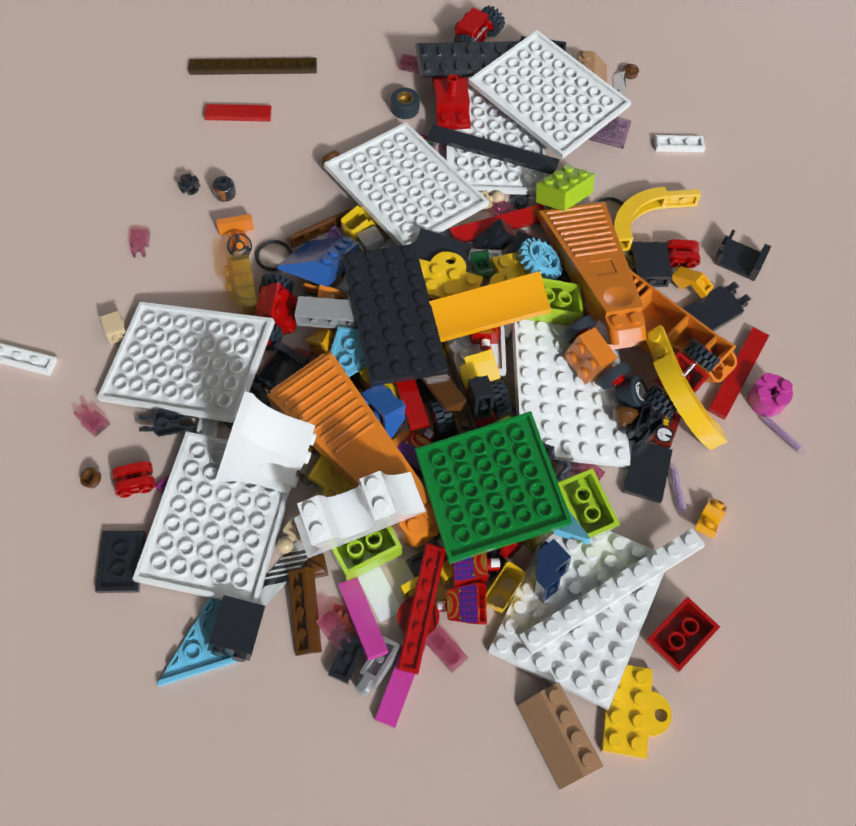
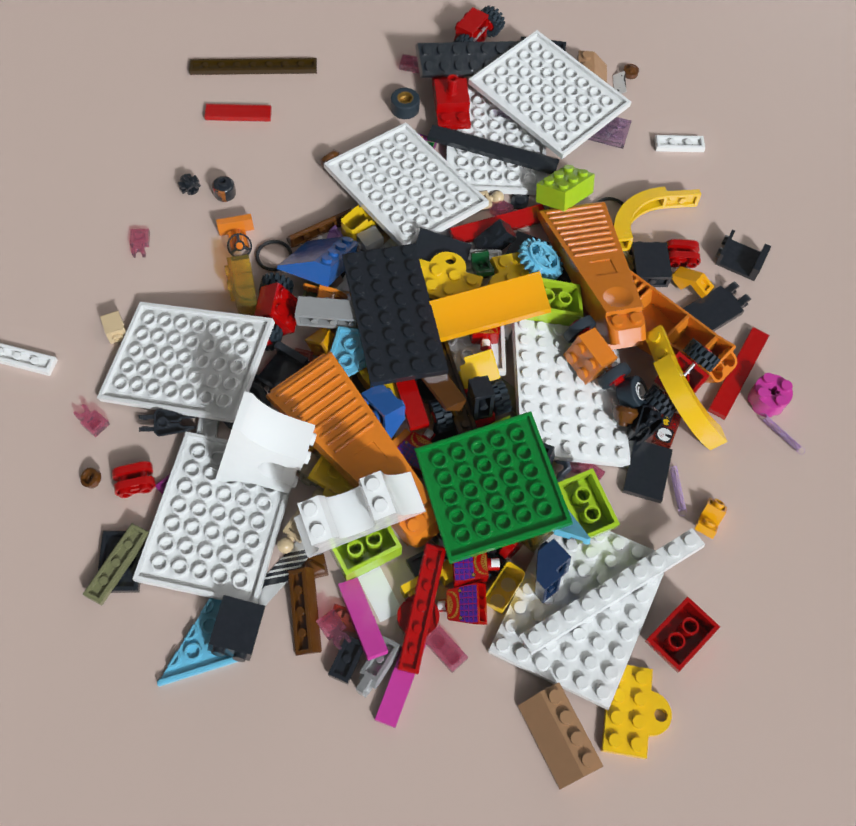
none -> olive tile [83,523,149,606]

